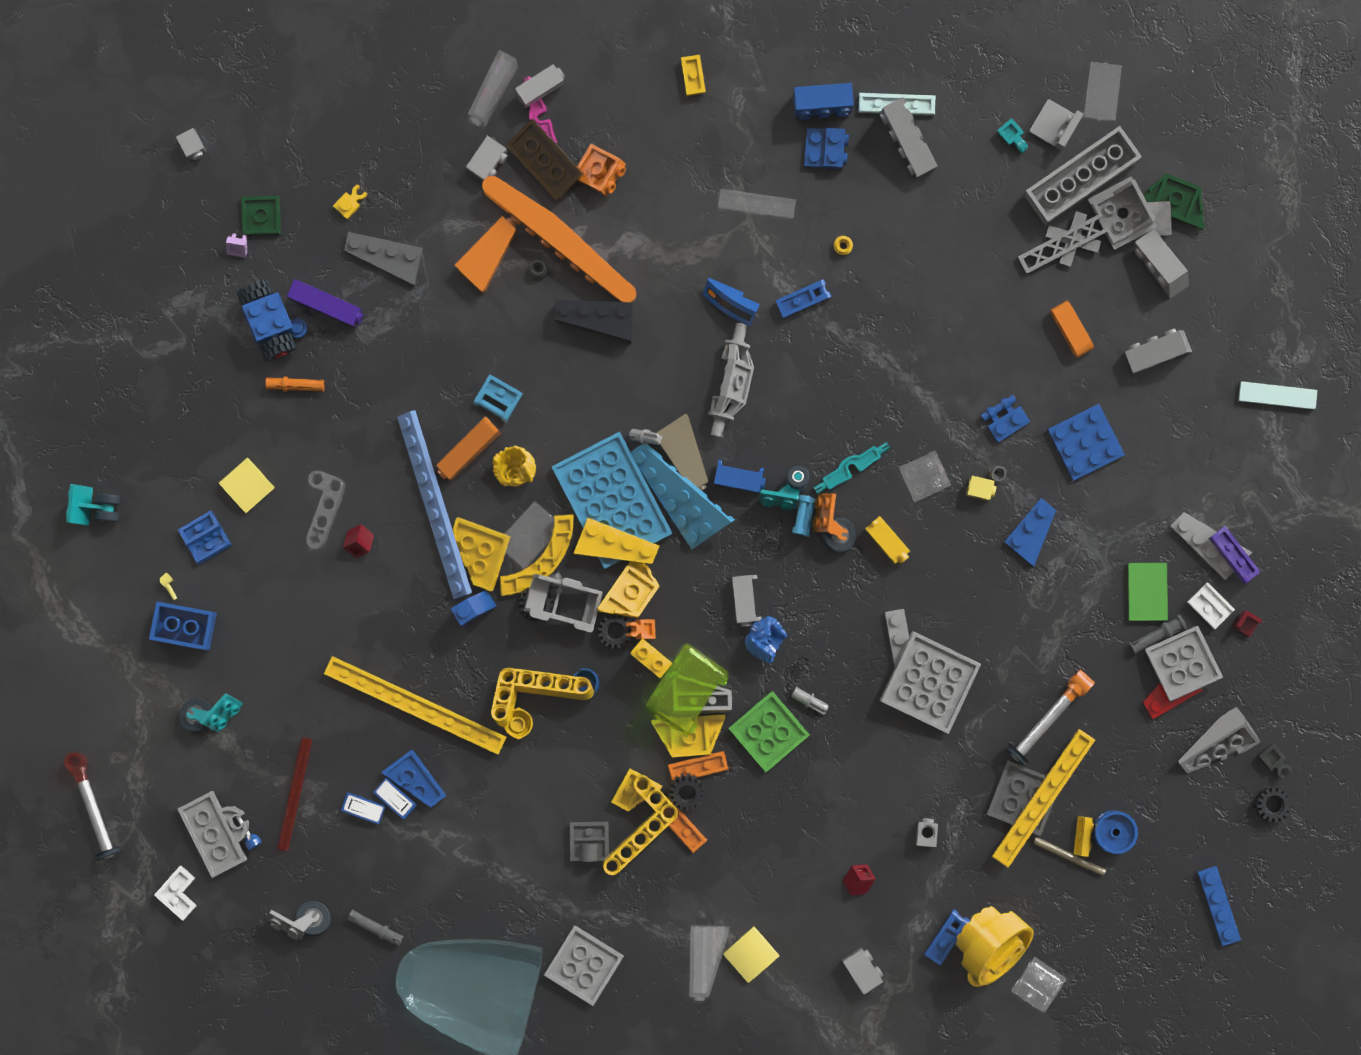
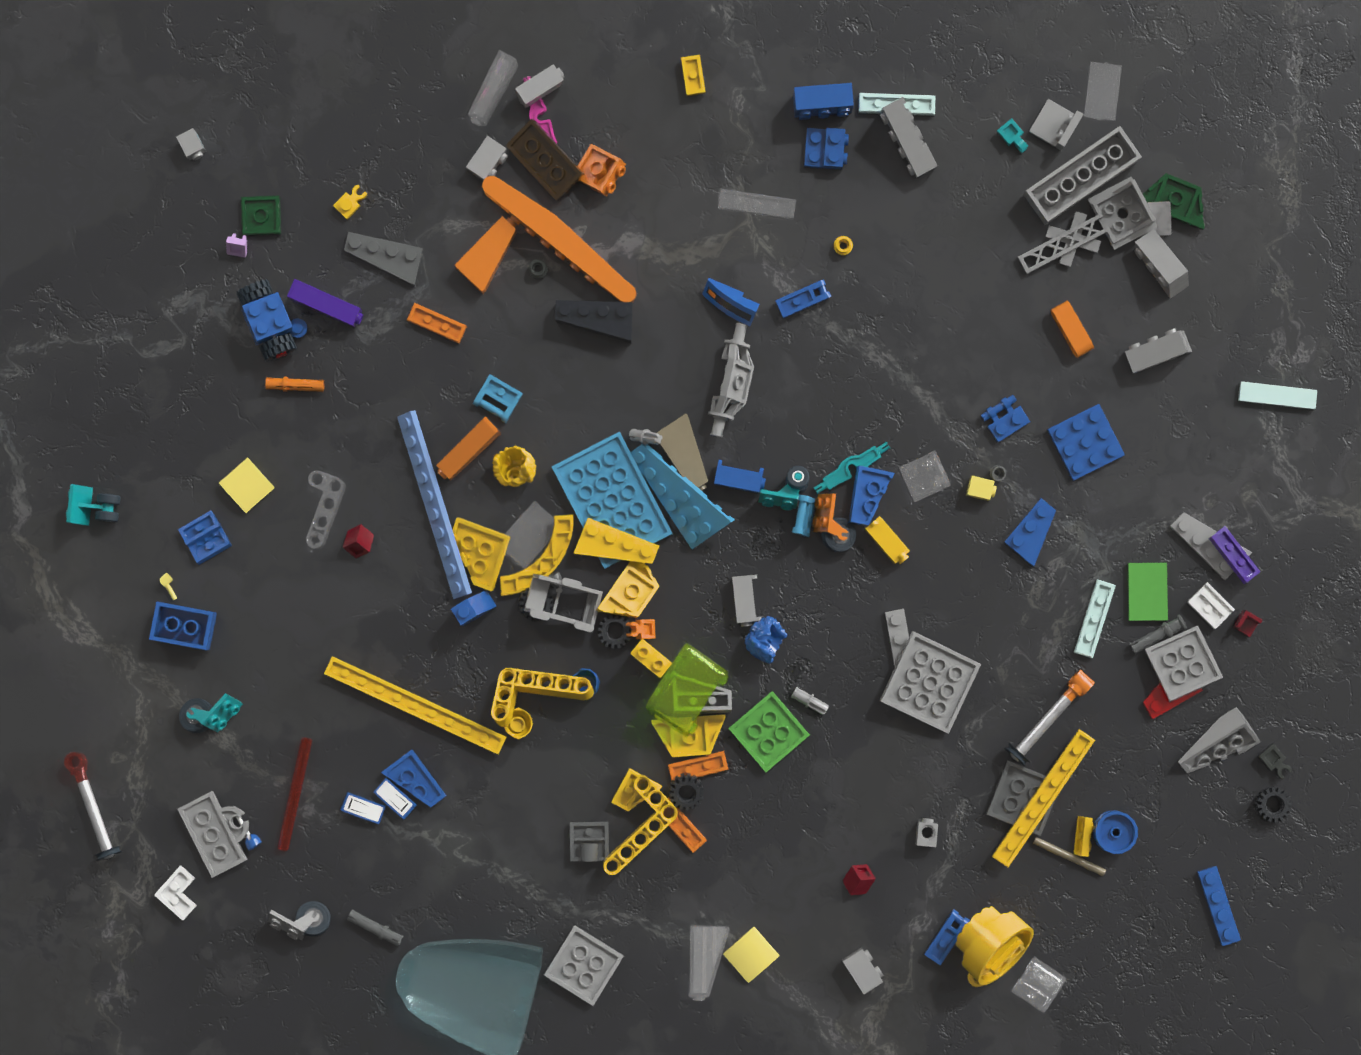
none -> orange tile [407,303,467,344]
none -> blue wing [848,465,895,526]
none -> light aqua tile [1074,579,1116,658]

